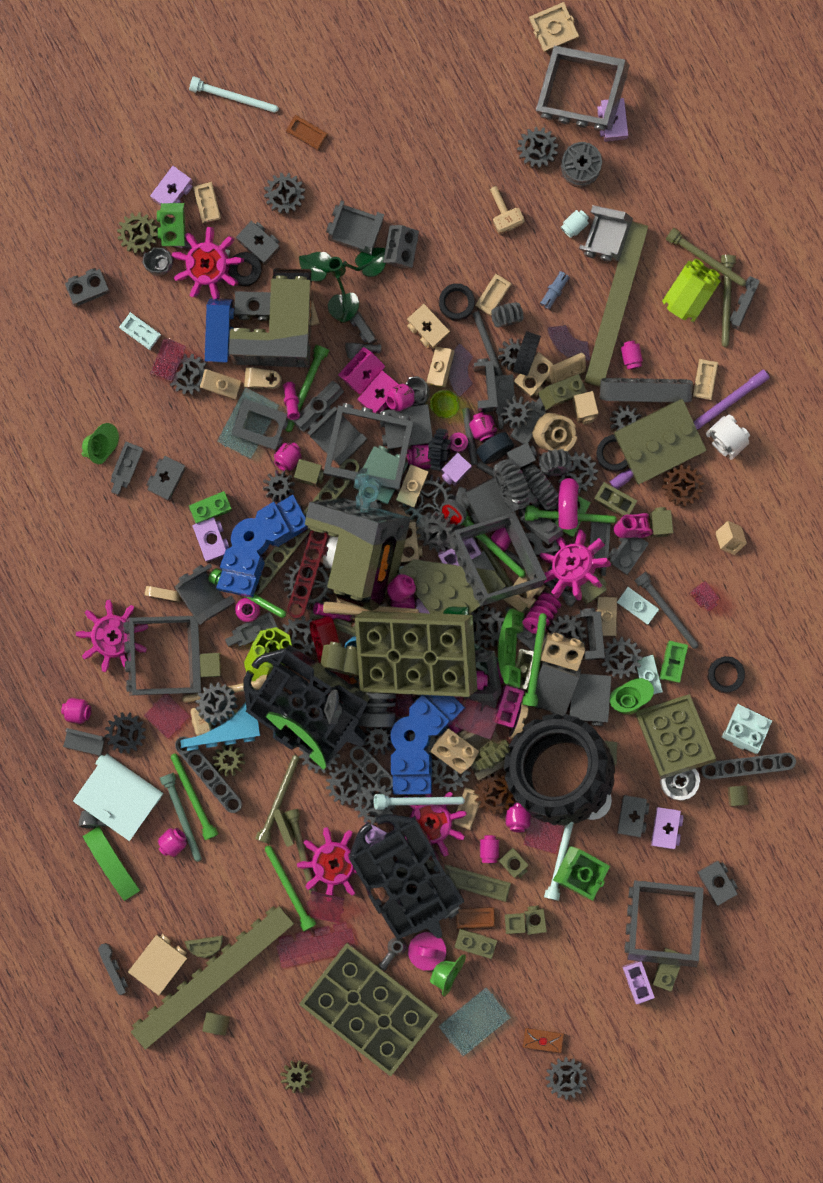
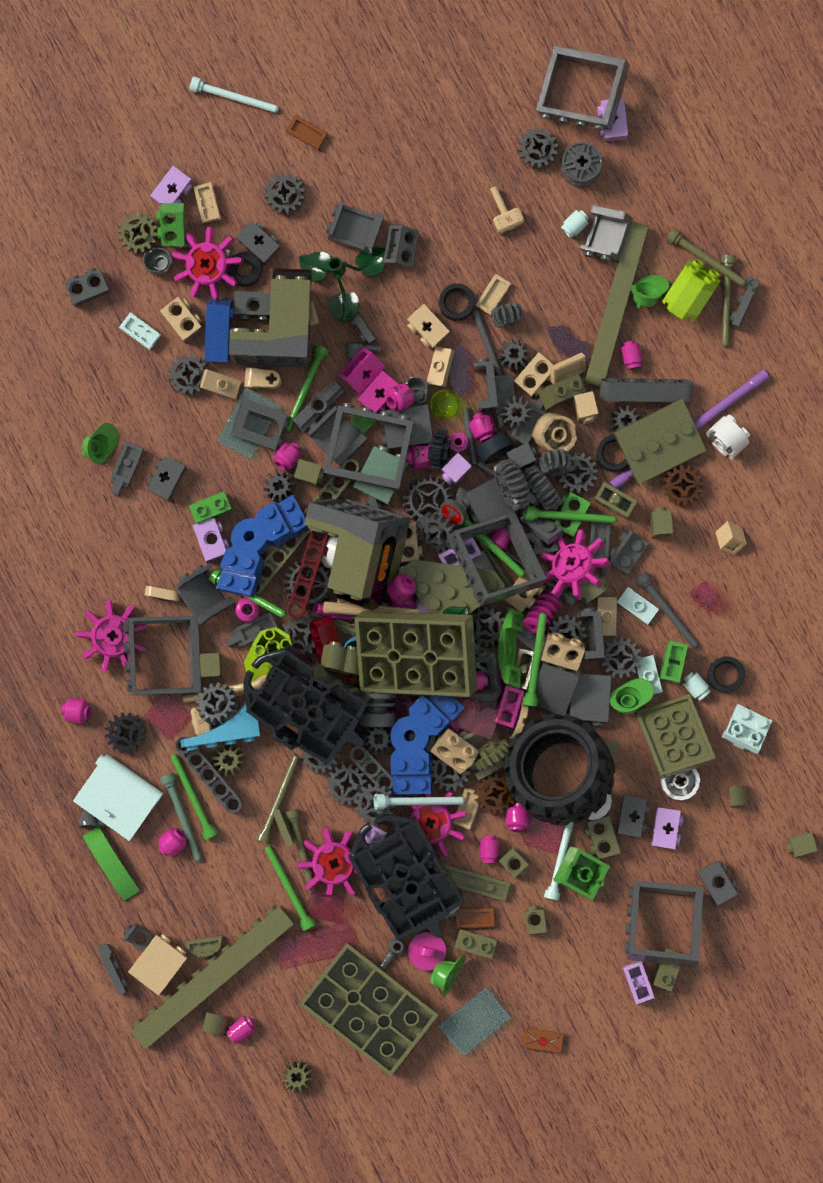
dark grey panel [63,728,106,756] -> none
clear pink bracket [150,339,186,381] -> none
bright green slope [266,712,327,770] -> none
dark pink pin [283,382,300,420] -> none
dark grey plate [324,690,342,724] -> none
clear light blue plate [355,468,381,513] -> none
tan plate [396,465,428,508] -> none
olive panel [504,913,526,934] -> none
black tyre [513,331,541,376] -> none
tan plate [529,2,579,53] -> none
sand blue pin [540,271,570,310] -> none
dark grey gear [545,1057,587,1100] -> none
dark pink cylinder [558,478,579,529] -> none
dark pink piece [614,513,653,538] -> none
tan plate [692,359,718,400] -> none
dark grey beam [700,753,796,780] -> none
none -> dark grey bracket [123,923,153,951]
none -> tan brick [160,297,203,343]
none -> dark pink brick [226,1016,256,1044]
none -> bright green tile [350,416,377,435]
none -> olive brick [584,816,621,860]
none -> bright green piece [631,274,669,309]
none -> light aqua brick [683,672,711,701]
none -> olive brick [786,832,818,857]

